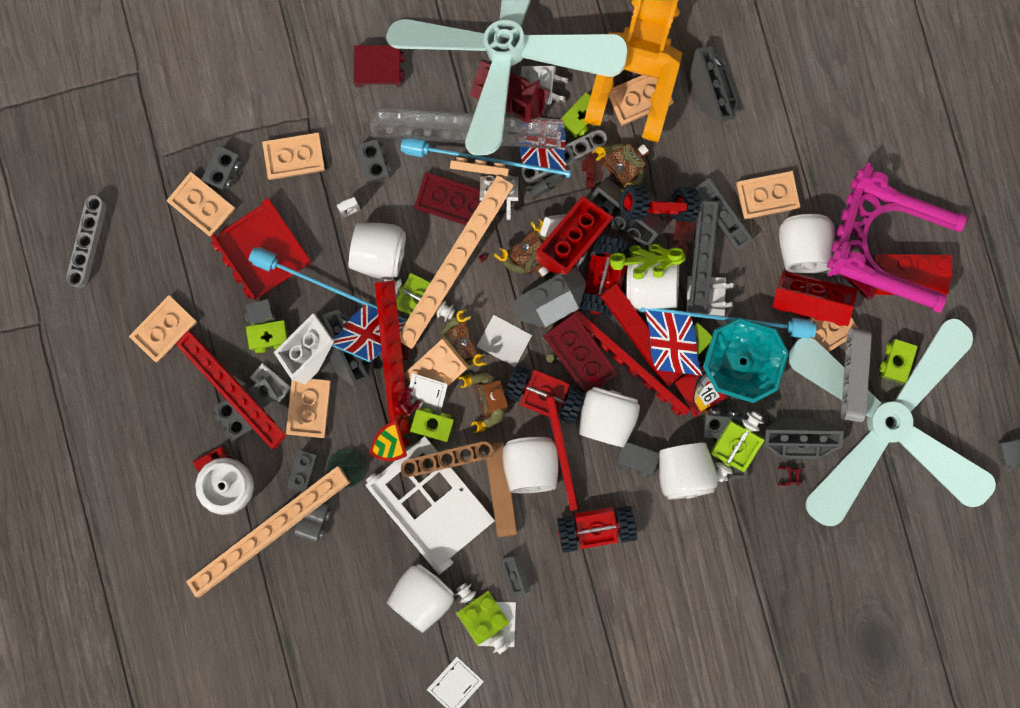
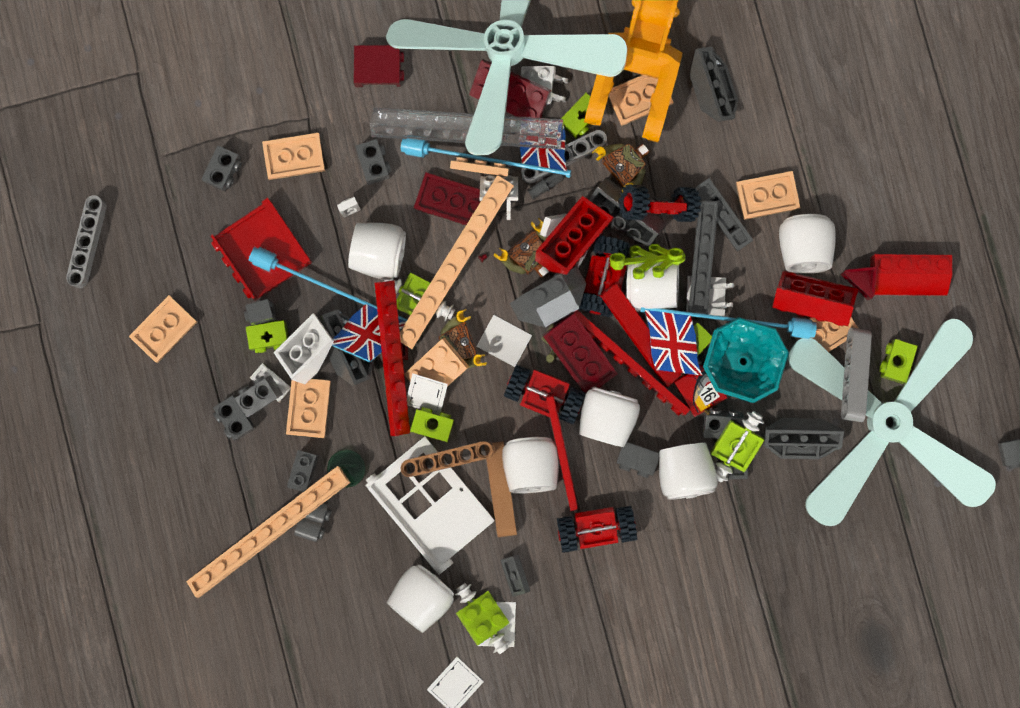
light nougat plate [167,172,235,237] -> none
red plate [176,331,287,449] -> none
red bar [193,446,229,472] -> none
white piece [195,457,254,515] -> none
shield [369,420,409,461] -> none
dark red piece [397,388,422,417] -> none
torso [458,373,507,433] -> none
dark red slope [510,79,540,123] -> none
clear red plate [582,154,594,189] -> none
clear red plate [673,221,695,256] -> none
dark red piece [777,467,803,486] -> none
dark pink arch [827,162,967,313] -> none

